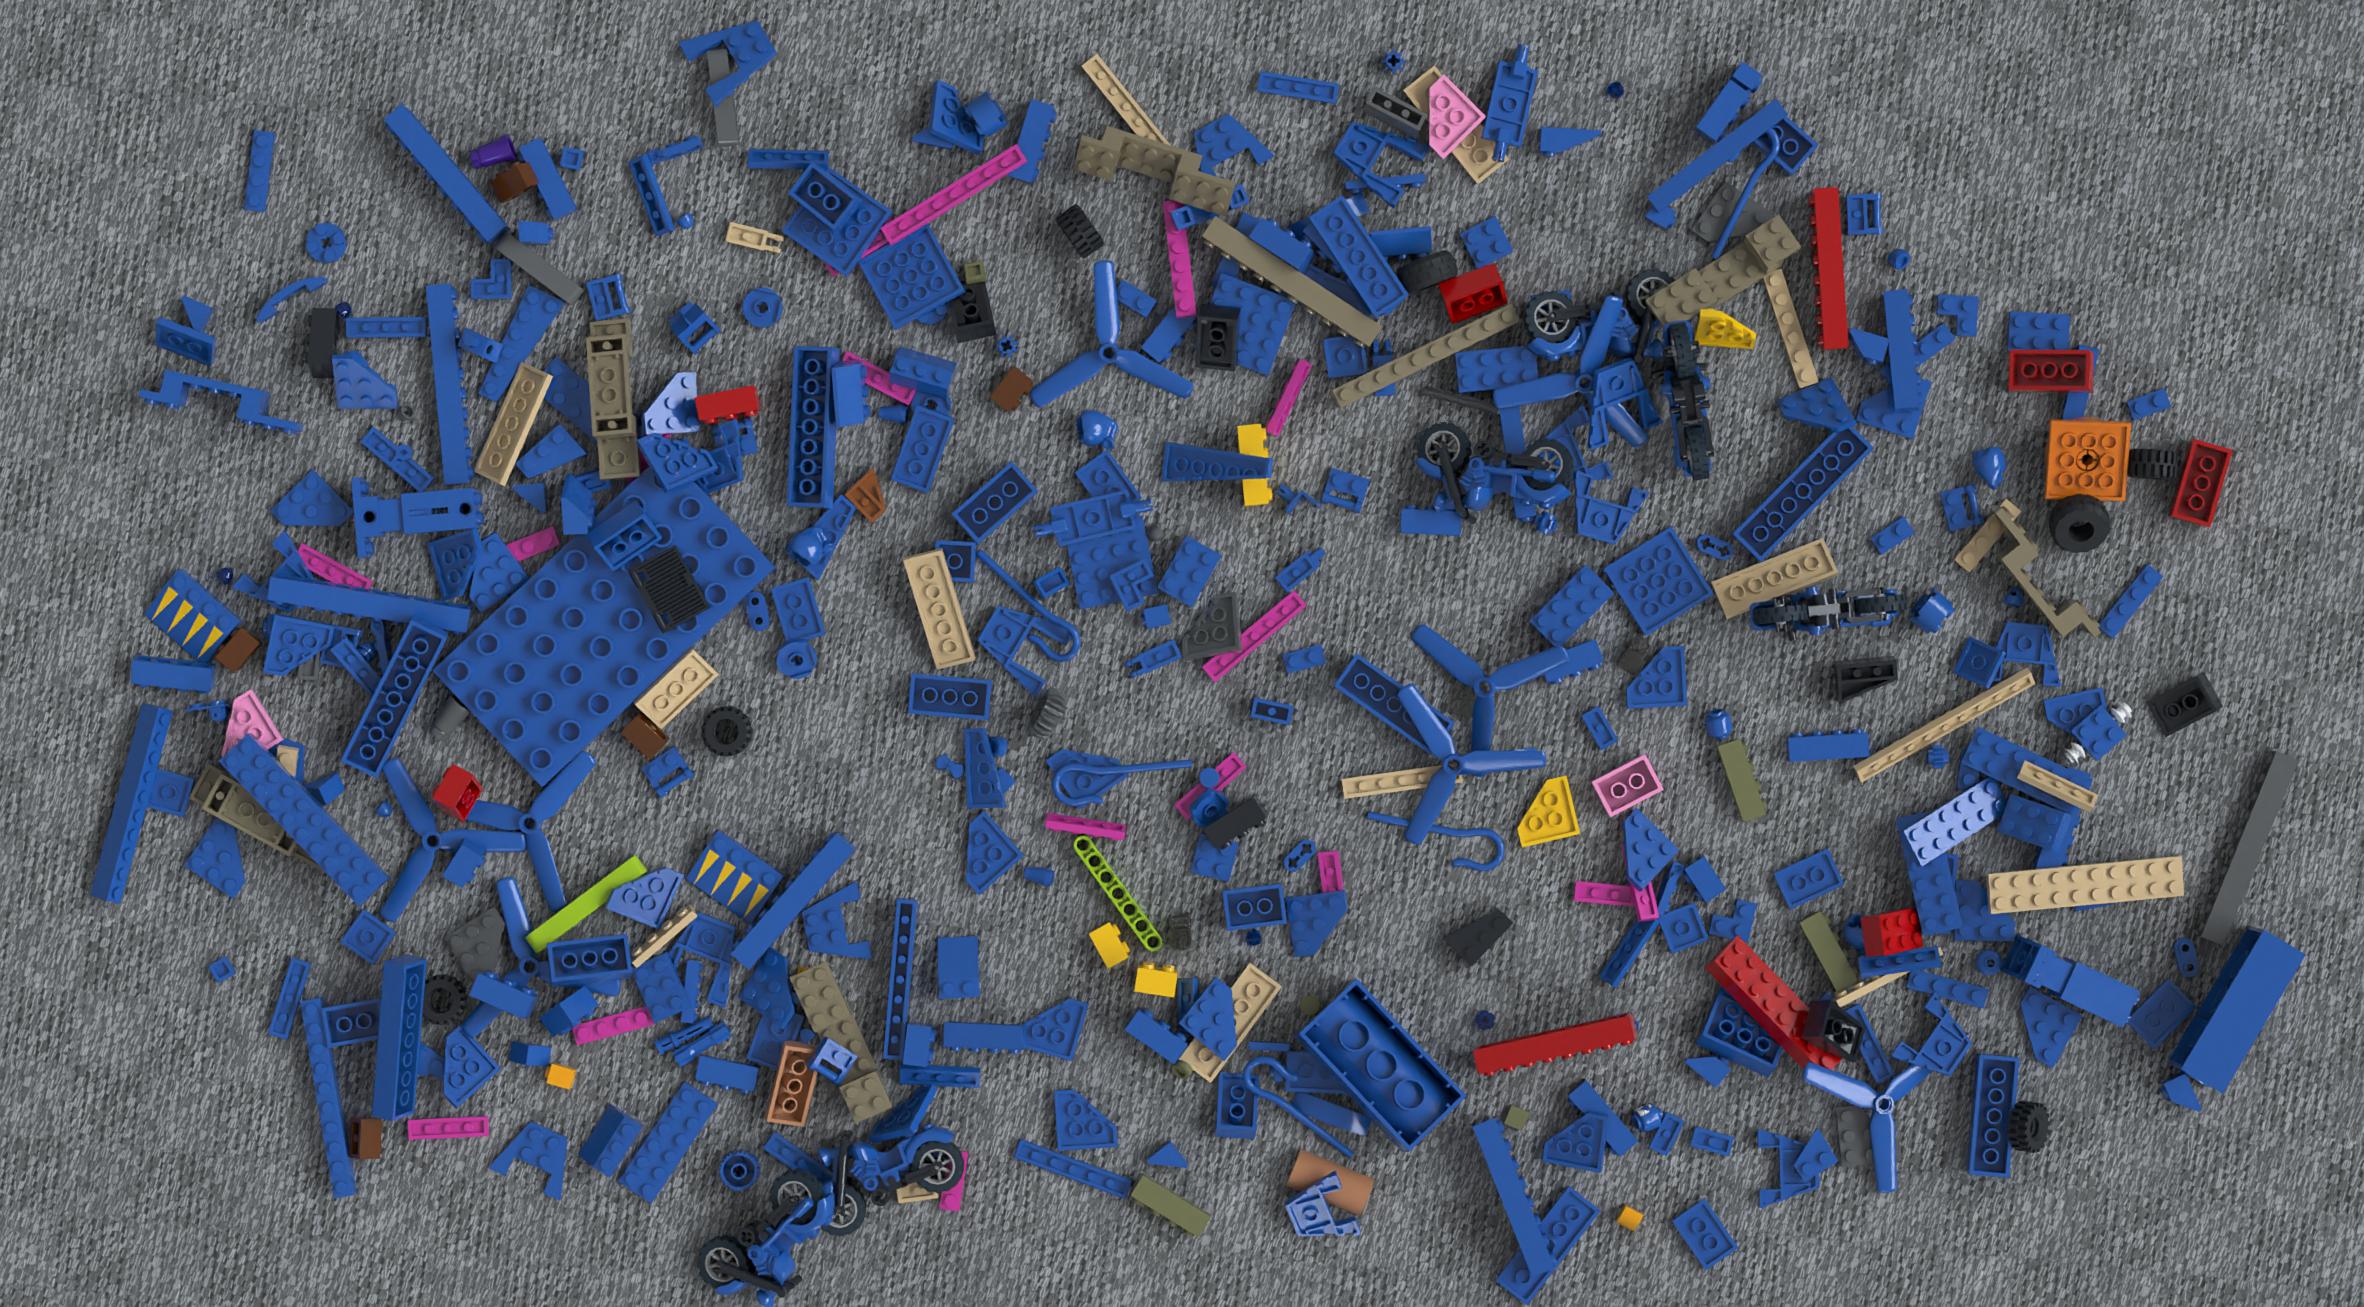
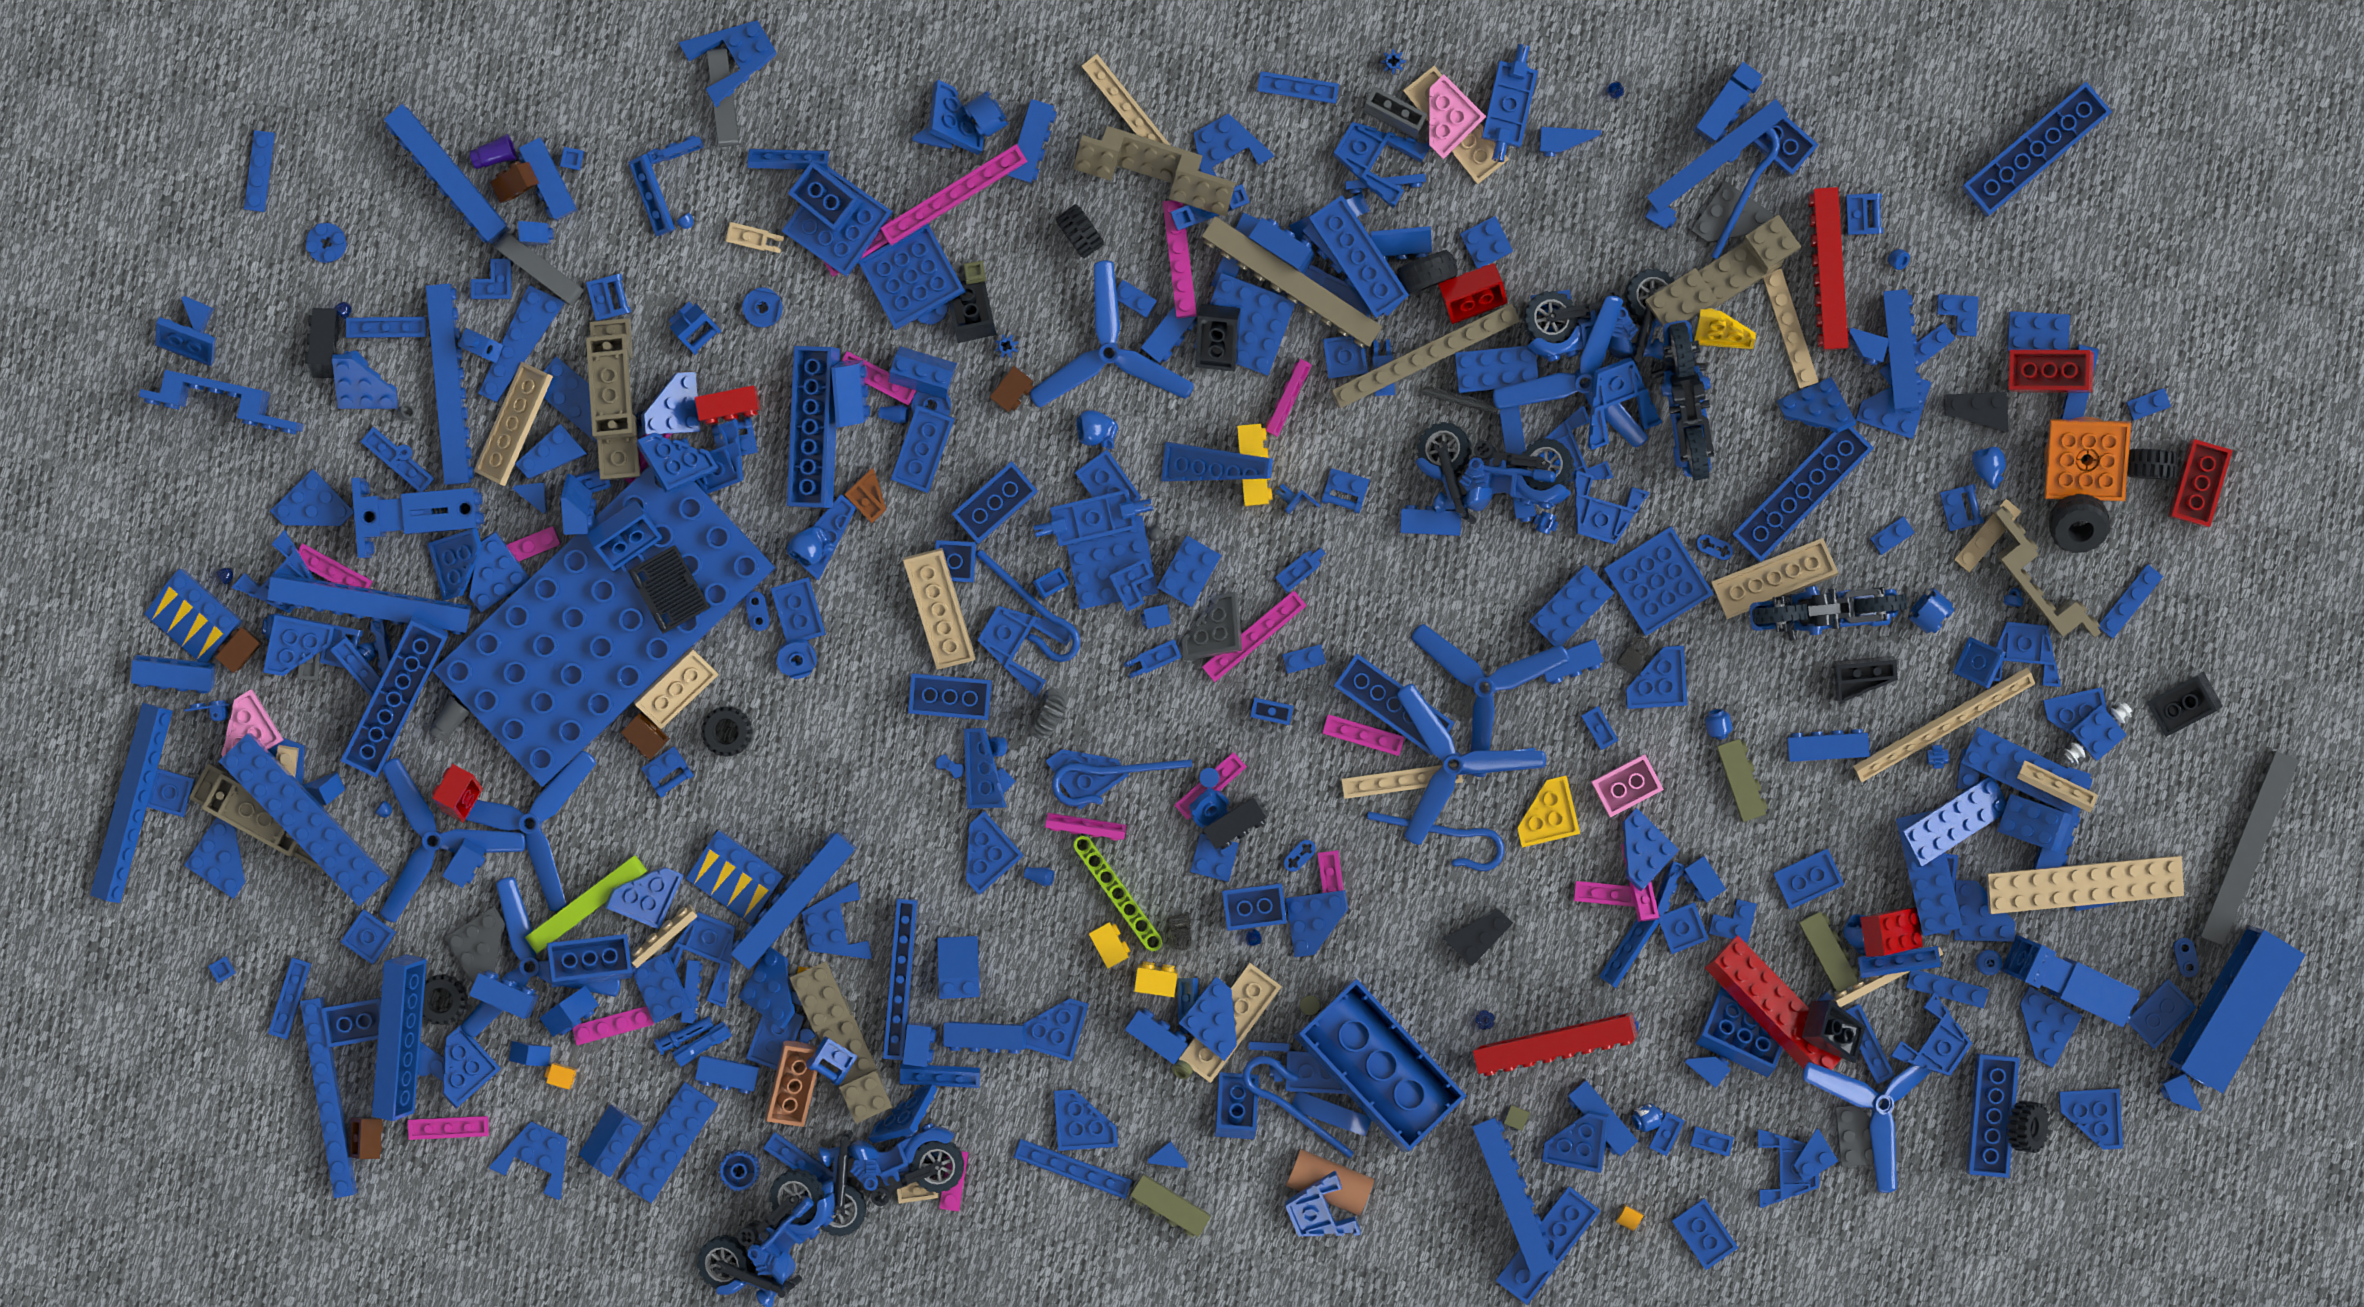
blue slope [256,277,329,324] -> none
none -> dark pink plate [1322,714,1405,756]
none -> black wedge [1944,392,2009,433]
none -> blue brick [1961,81,2112,217]
none -> blue plate [2059,1088,2123,1150]

